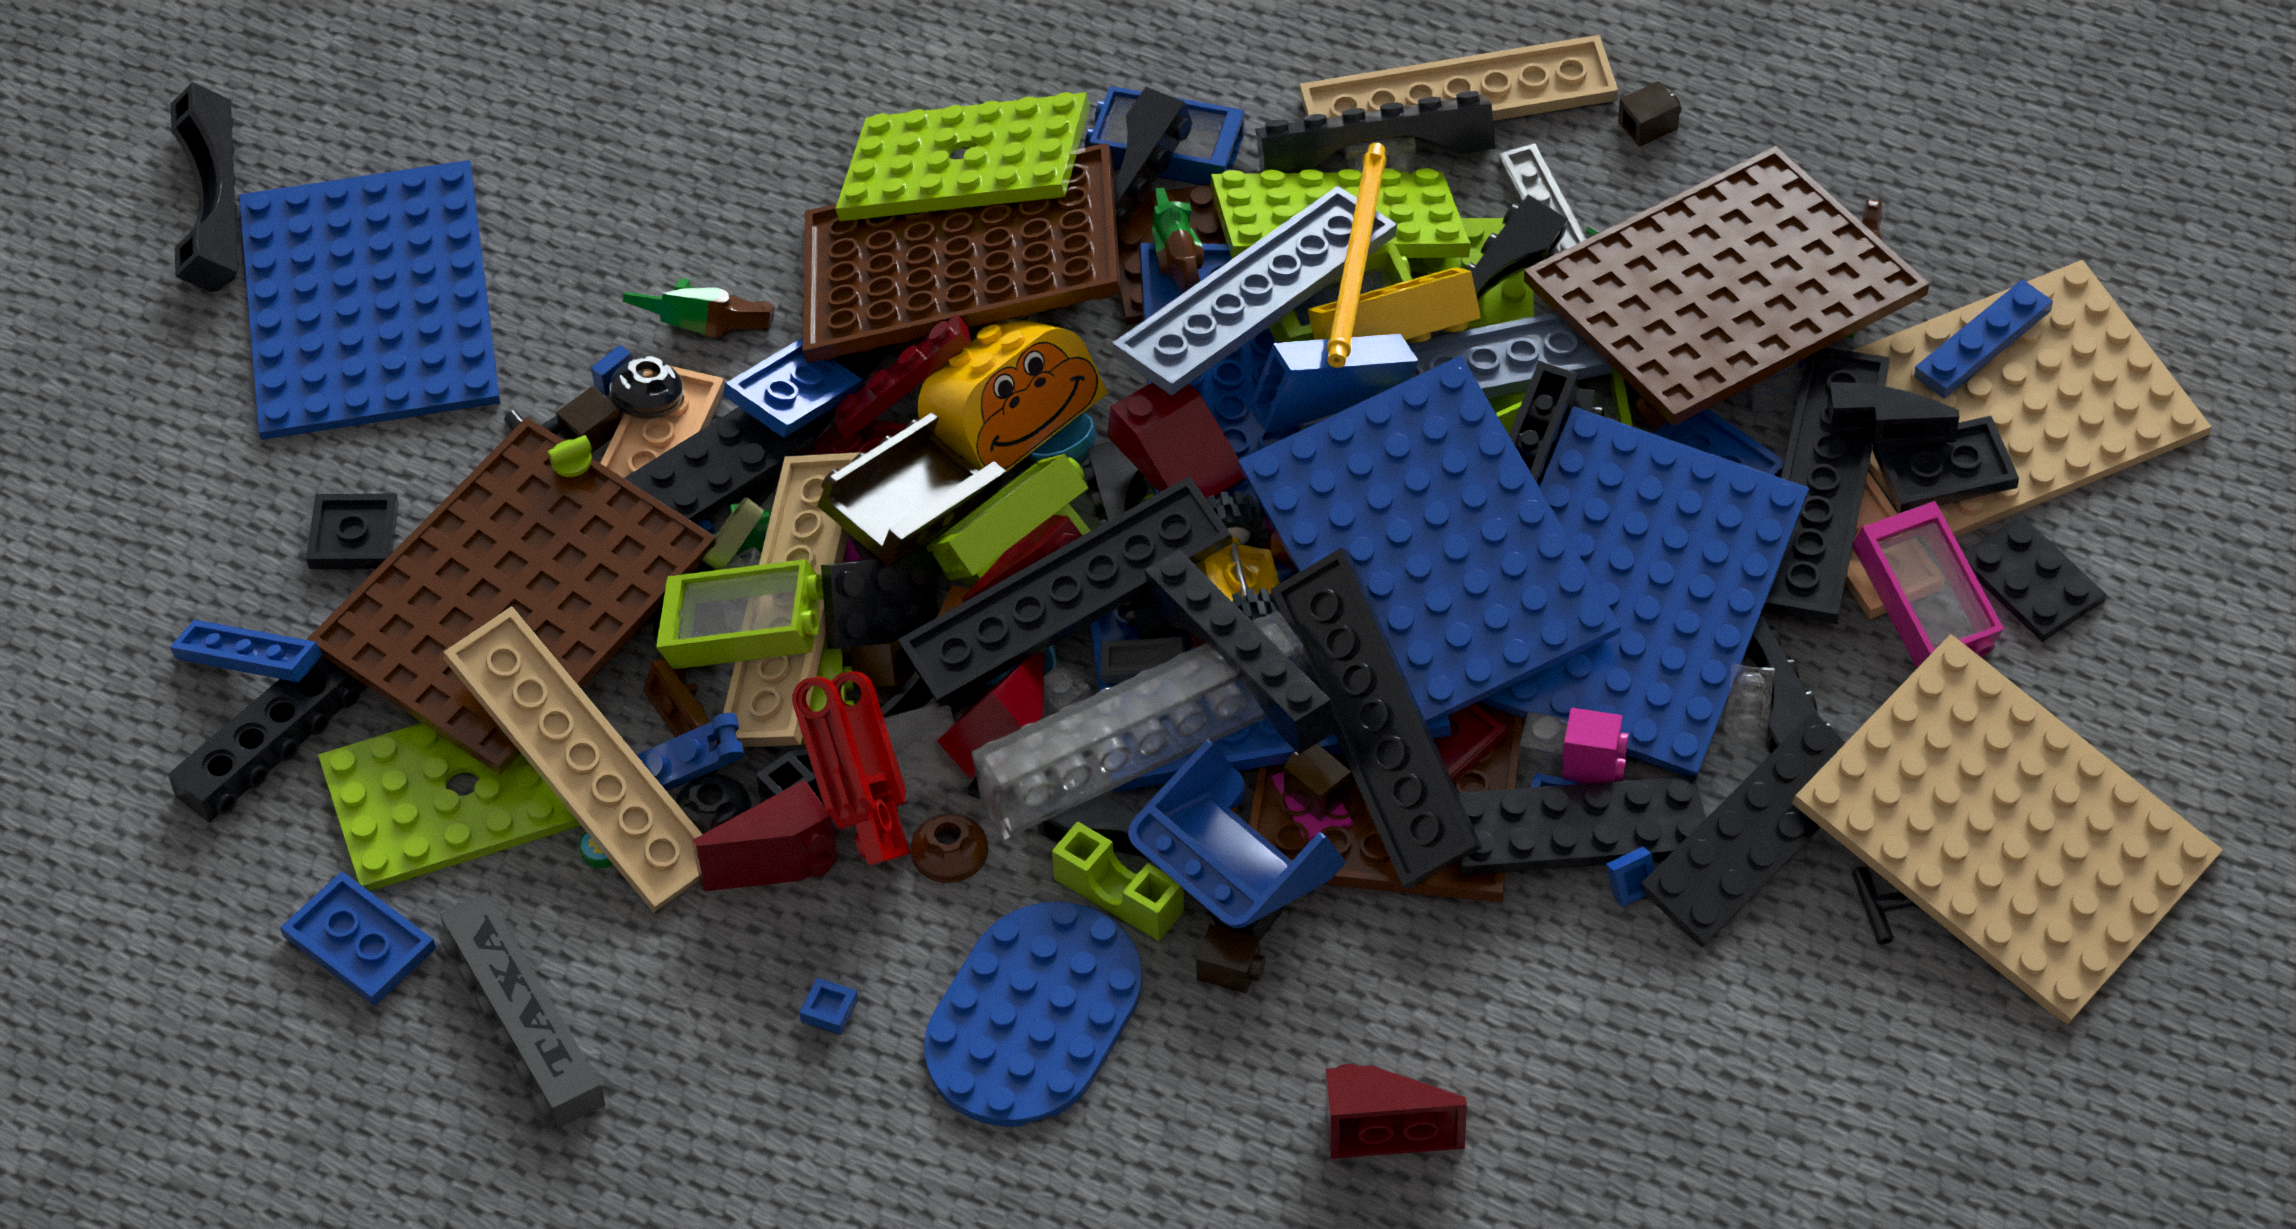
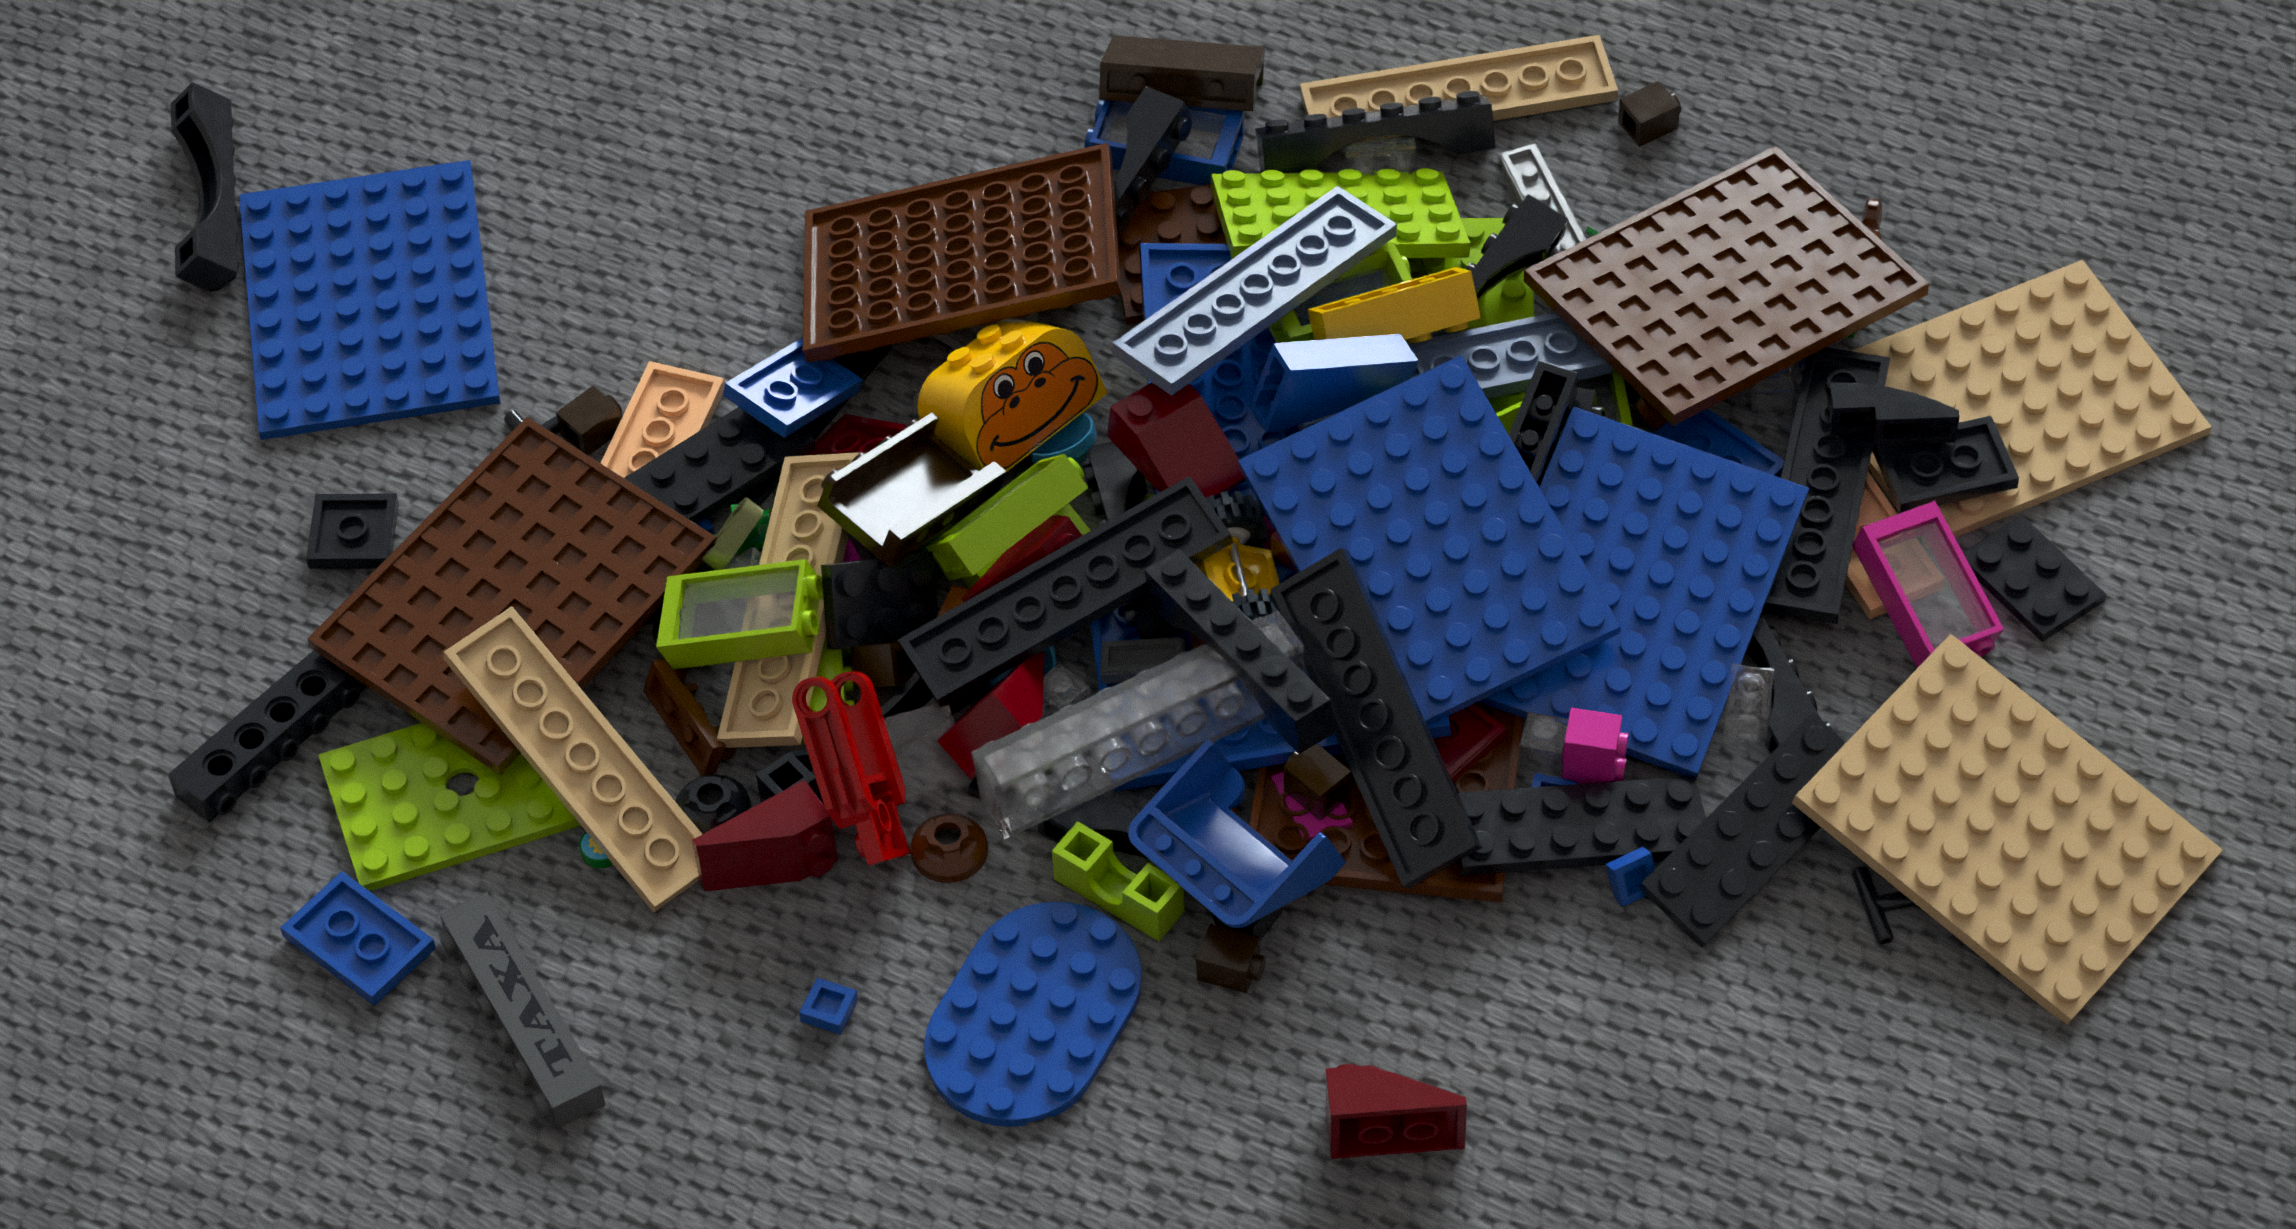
blue plate [170,619,322,682] -> none
lime plate [547,435,592,477] -> none
blue plate [591,345,632,396] -> none
black piece [609,356,683,419] -> none
animal [622,278,775,338] -> none
blue plate [637,713,744,791] -> none
lime plate [835,92,1090,221] -> none
dark red plate [835,314,971,440] -> none
animal [1152,188,1204,292] -> none
yellow piece [1326,143,1387,368] -> none
blue plate [1914,279,2053,399] -> none
none -> dark brown panel [1099,35,1265,111]

